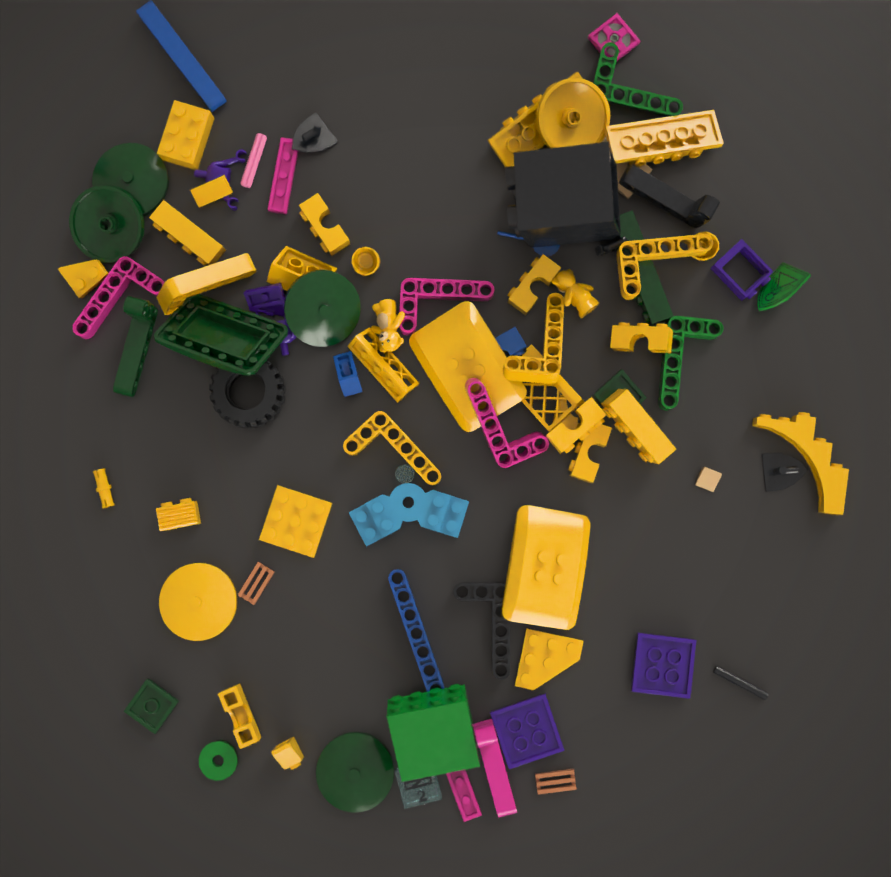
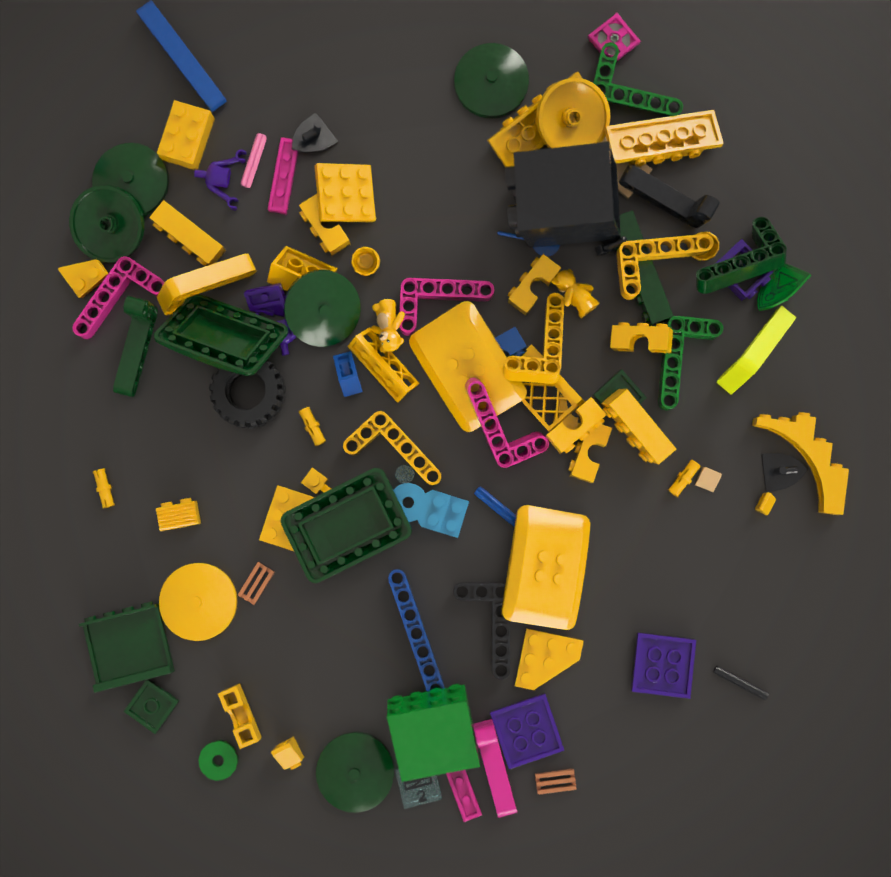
yellow tile [190,175,233,207] -> none
none -> dark green panel [79,601,175,693]
none -> dark green wedge [280,468,412,583]
none -> yellow pin [298,407,326,446]
none -> yellow plate [301,467,332,494]
none -> yellow plate [315,163,376,222]
none -> dark green dish [454,43,529,118]
none -> blue axle [474,486,516,527]
none -> yellow pin [668,459,701,497]
none -> dark green beam [696,217,787,294]
none -> neon yellow beam [716,305,796,395]
none -> yellow slope [755,492,776,515]

